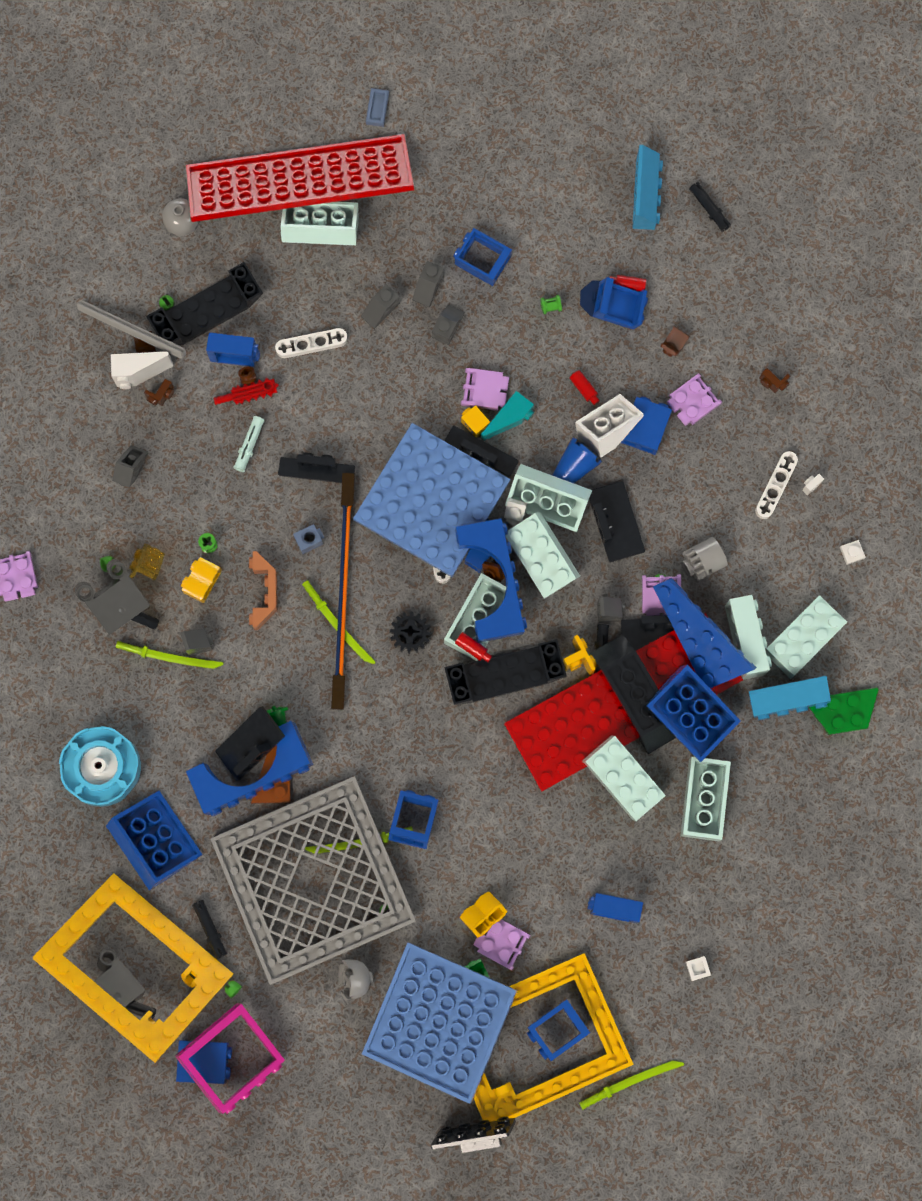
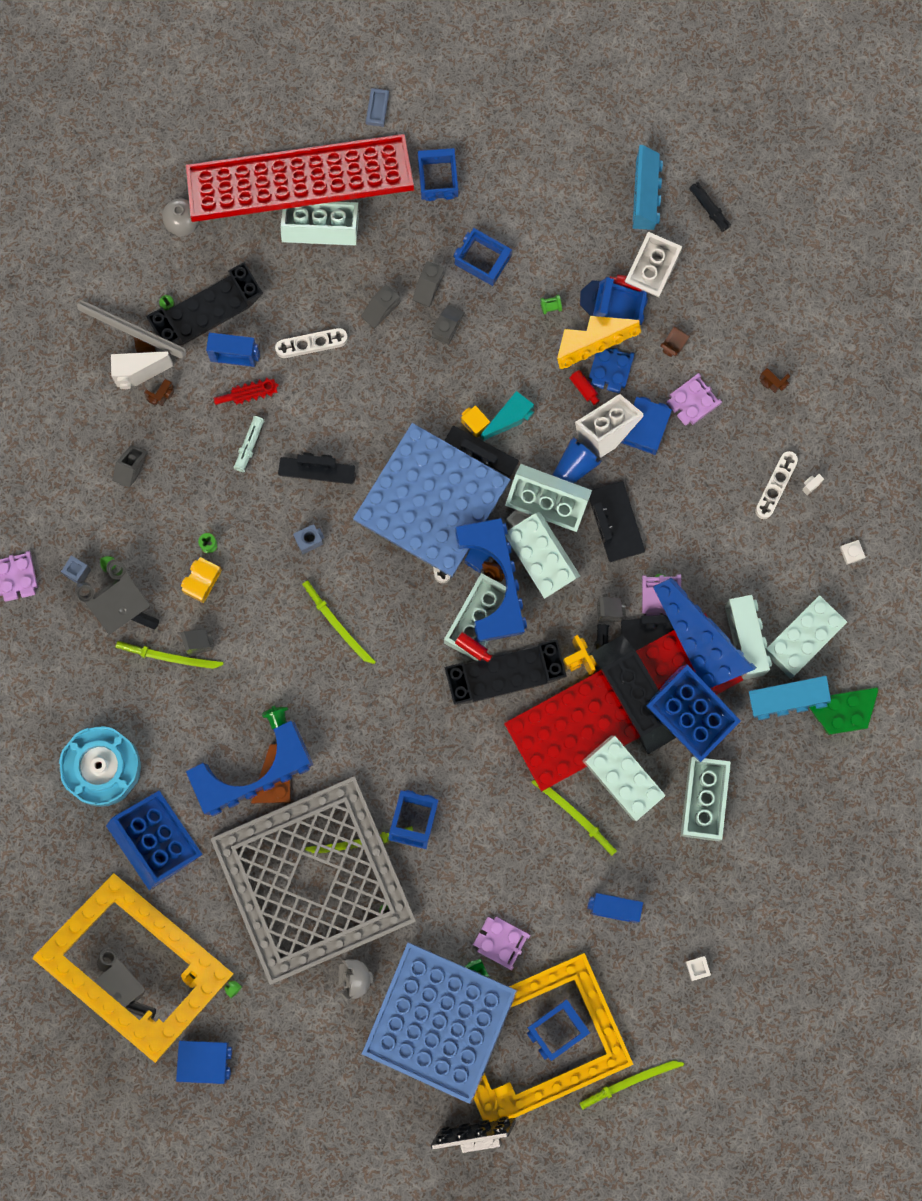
clear yellow bracket [129,543,165,580] -> none
dark pink window [175,1003,285,1114] -> none
black pin [192,900,228,959] -> none
black bracket [215,706,285,781] -> none
reddish brown bush [238,366,257,384] -> none
nougat slope [249,551,277,630] -> none
piece [331,473,355,710] -> none
black gear [390,611,431,654] -> none
yellow brick [460,892,507,938] -> none
lavender plate [461,368,509,410] -> none
white plate [504,498,527,522] -> none
light grey gear [682,537,728,581] -> none
none -> sand blue brick [61,556,91,584]
none -> blue window [418,148,458,201]
none -> lime sword [532,780,617,856]
none -> yellow slope [557,316,641,369]
none -> blue plate [589,348,635,393]
none -> white slope [625,232,682,297]

